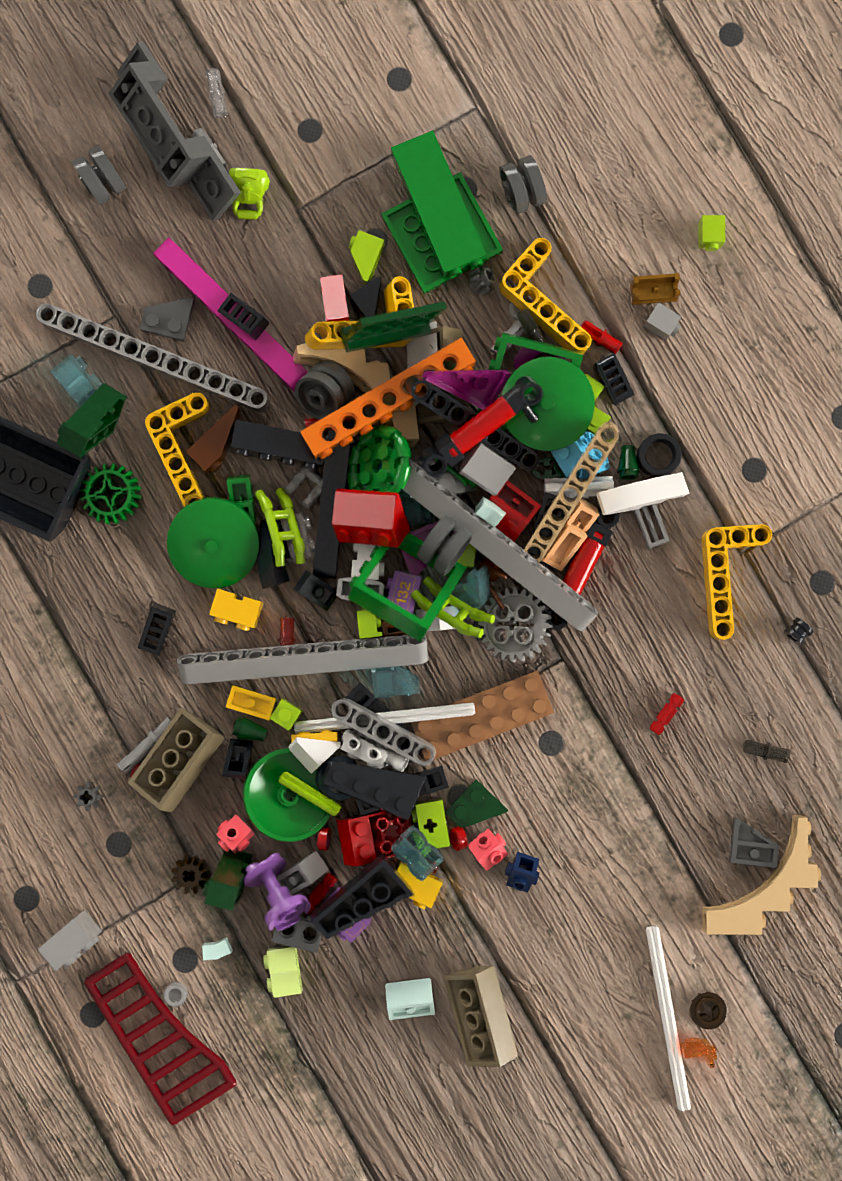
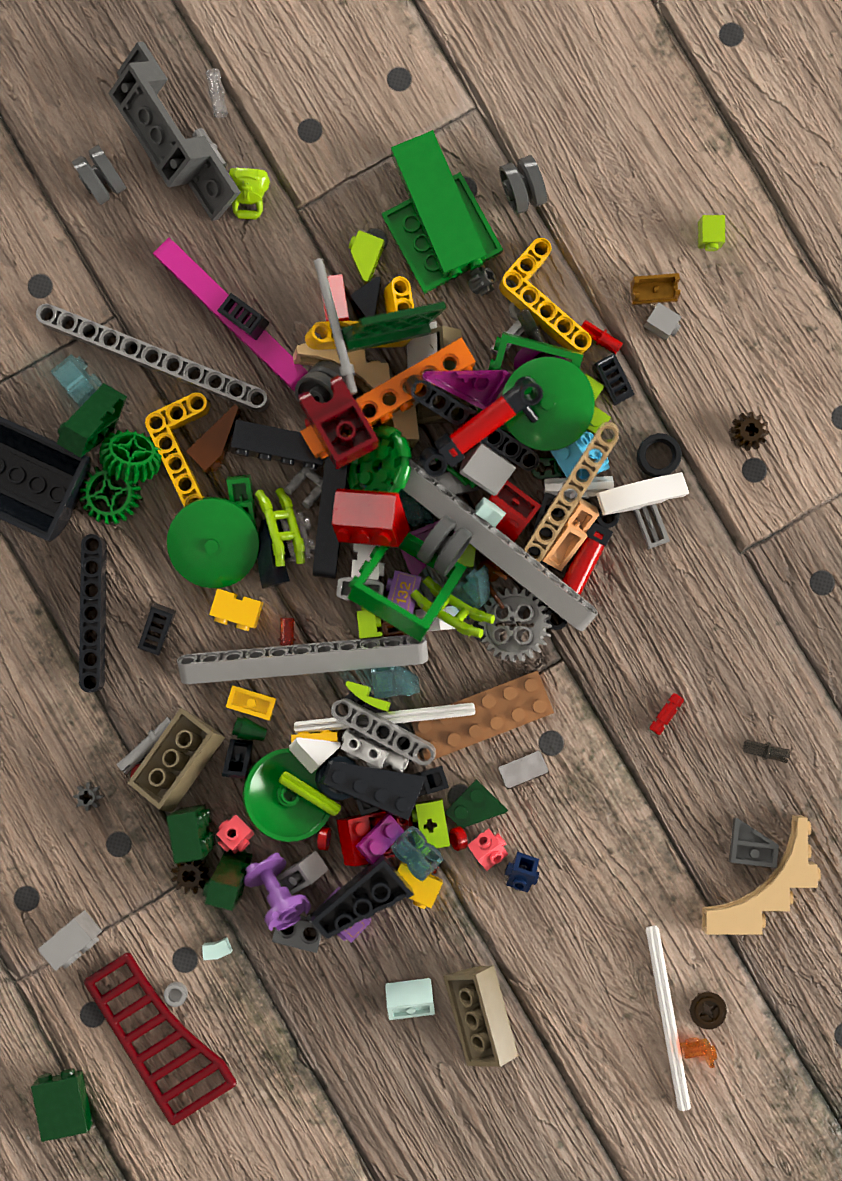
dark grey wing [139,297,195,342] -> none
yellowish green brick [263,946,303,998] -> none
lime brick [269,698,303,731] -> none
black slope [294,570,337,611] -> none
red axle [308,873,337,914] -> none
dark green cone [617,445,640,480] -> none
yellow beam [701,524,772,640] -> none
black wheel [784,617,814,646] -> none
none -> dark green brick [31,1069,93,1142]
none -> black beam [79,534,107,693]
none -> green gear [99,429,162,484]
none -> dark green brick [167,804,216,864]
none -> dark red brick [298,375,379,470]
none -> light grey bar [313,258,358,395]
none -> lime slope [346,681,391,712]
none -> magenta plate [355,814,405,864]
none -> slope [498,750,549,790]
none -> dark brown gear [729,412,769,451]

